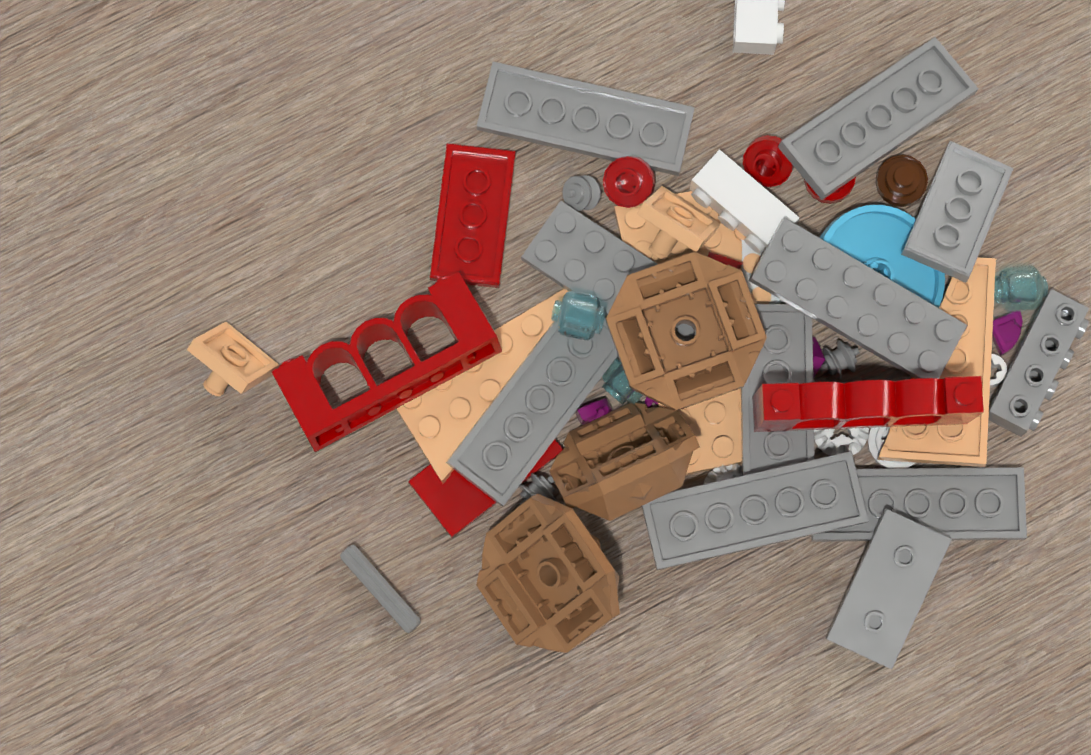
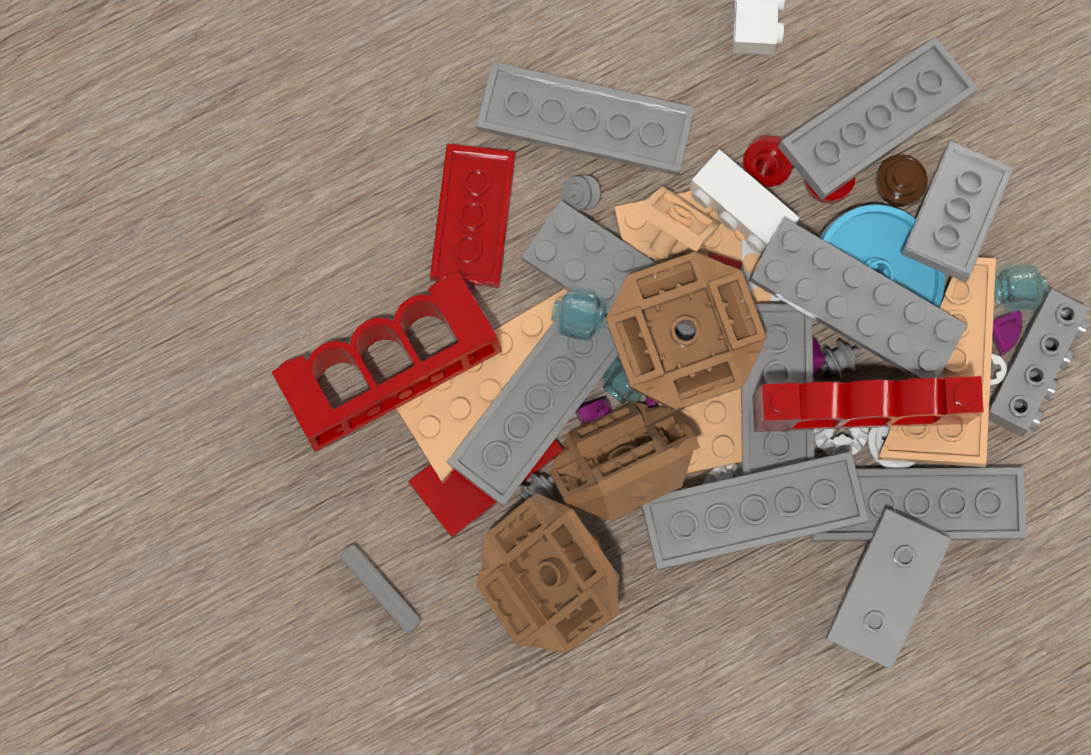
light nougat tile [187,322,279,396] -> none
red plate [603,156,655,208] -> none

